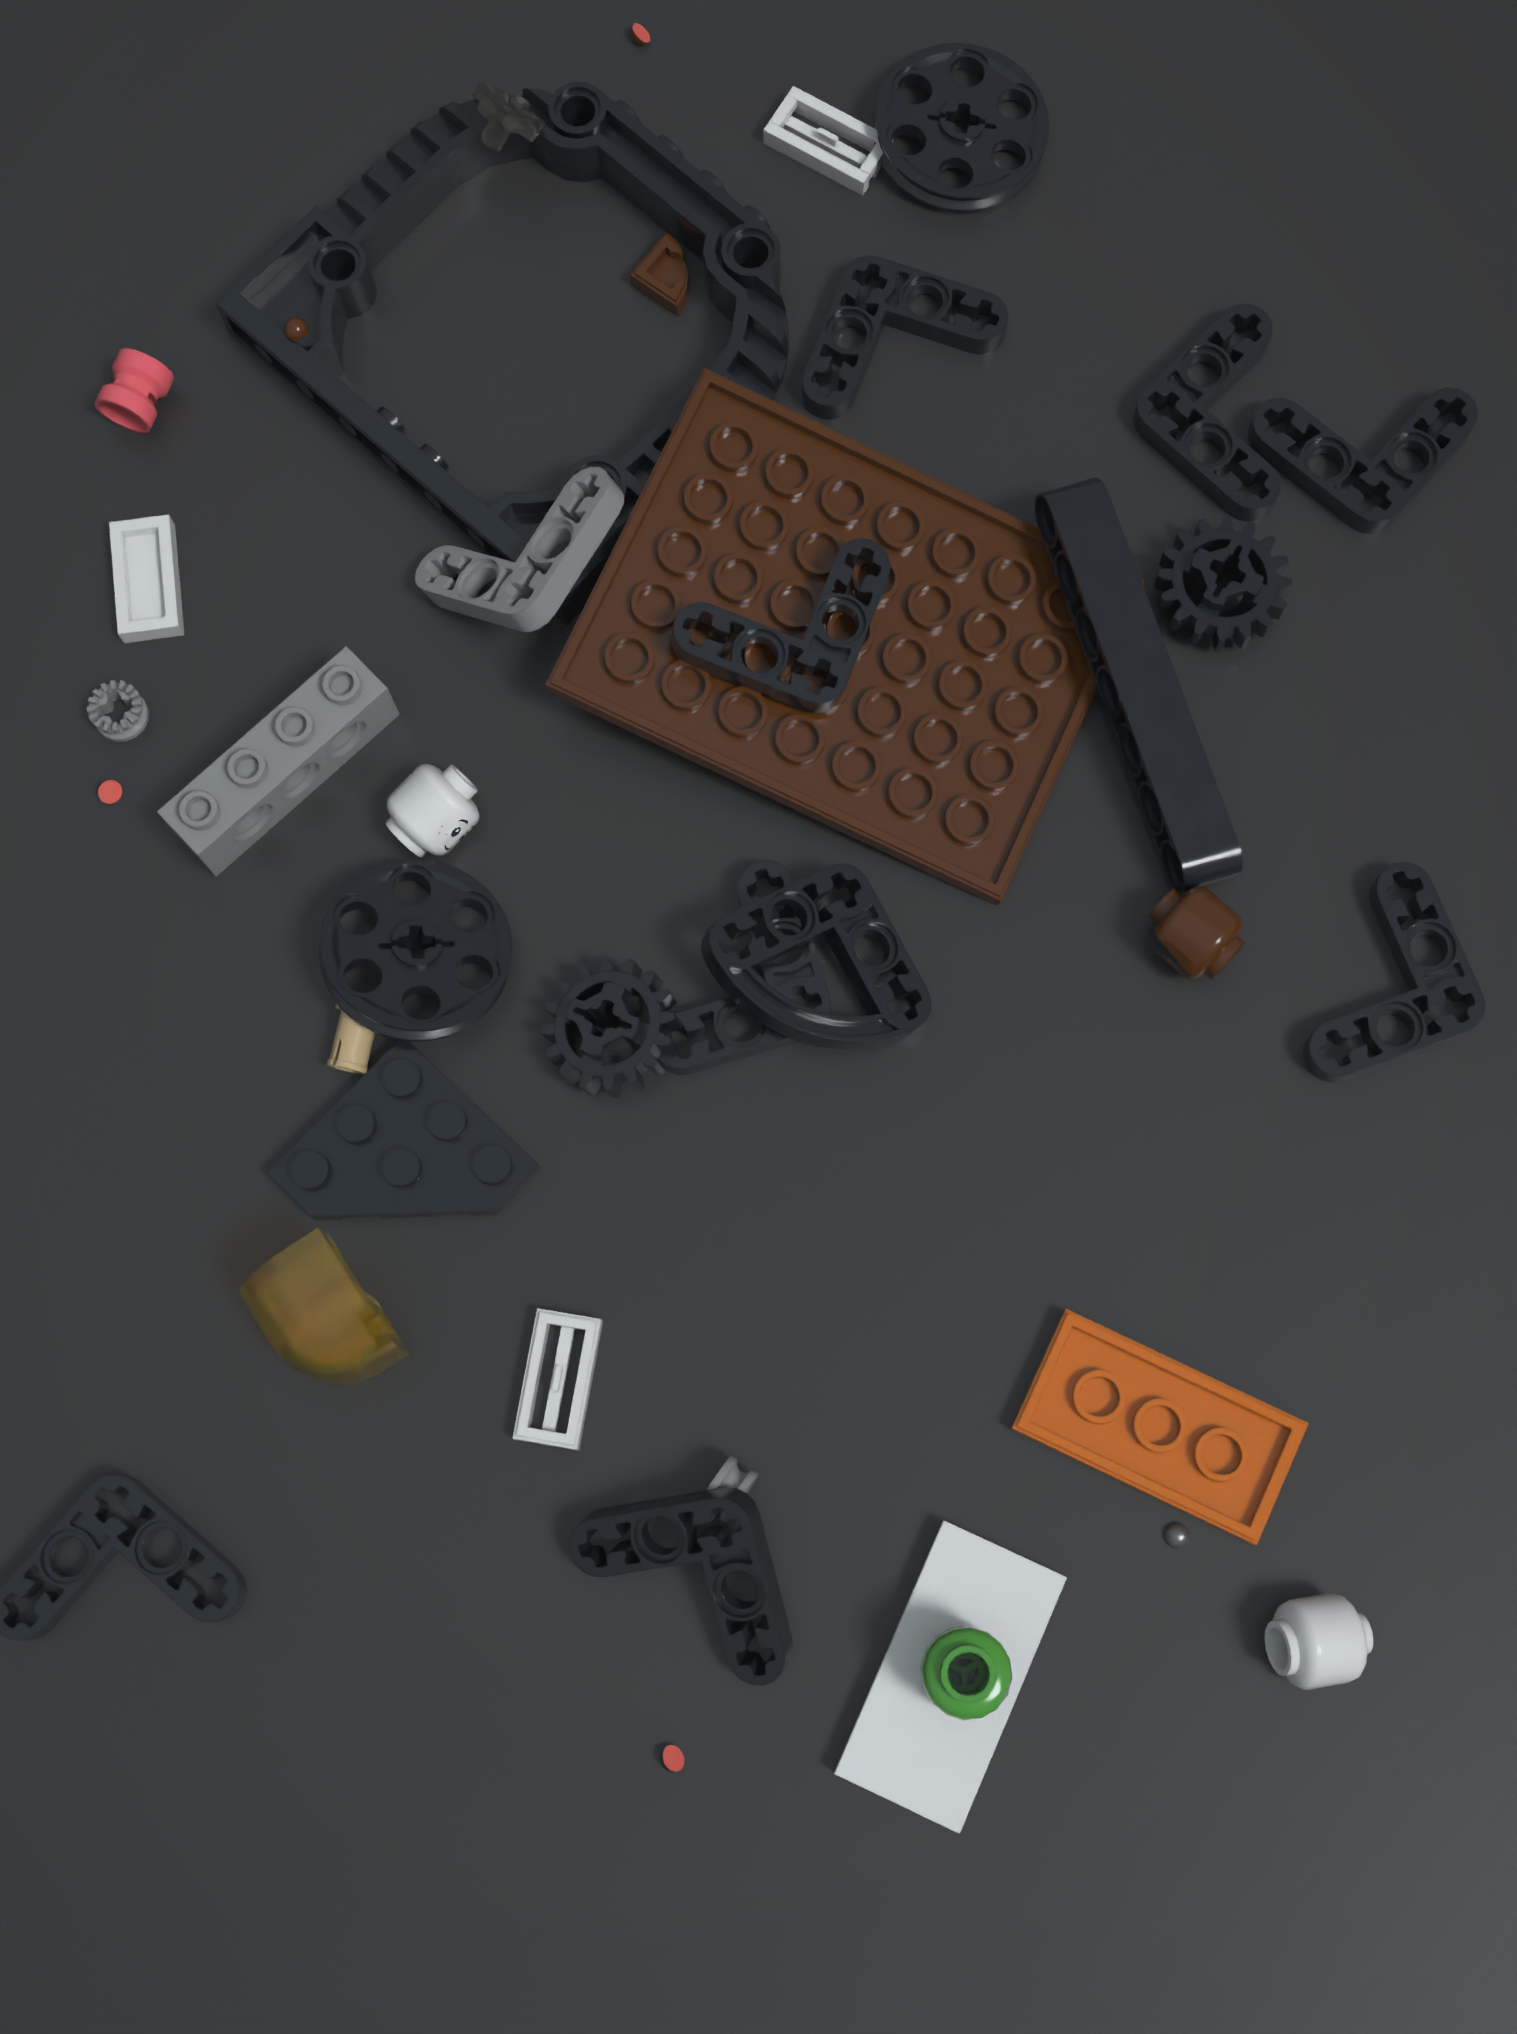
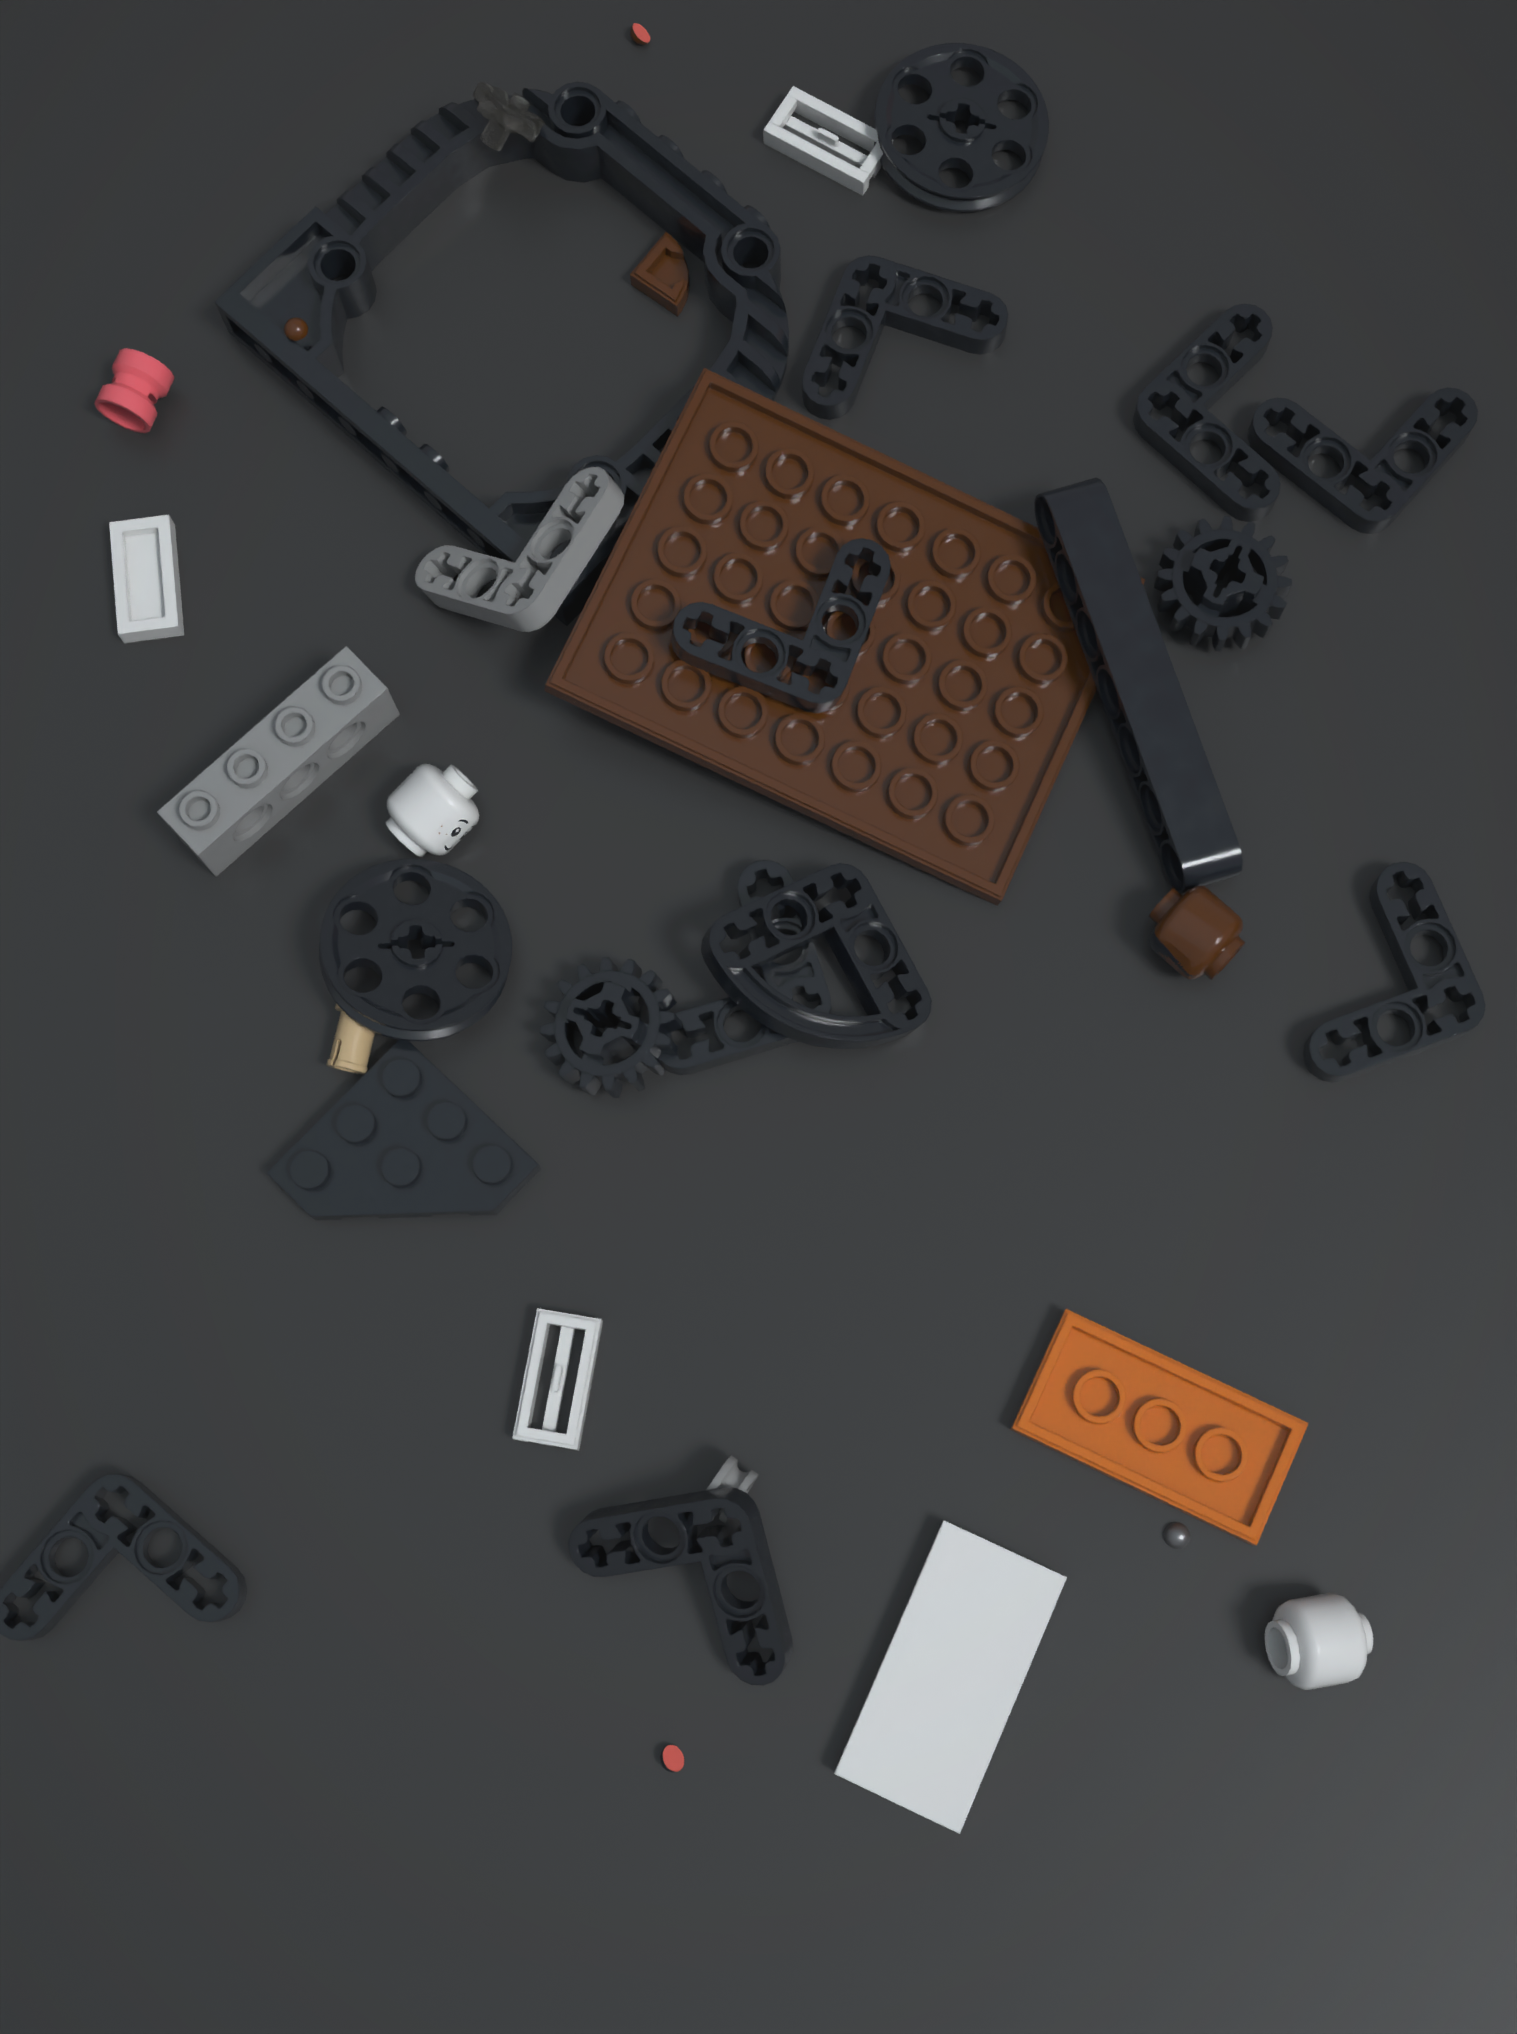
light grey bush [87,680,149,742] -> none
coral piece [97,780,122,804] -> none
clear yellow brick [239,1228,410,1385] -> none
bright green head [920,1626,1012,1720] -> none

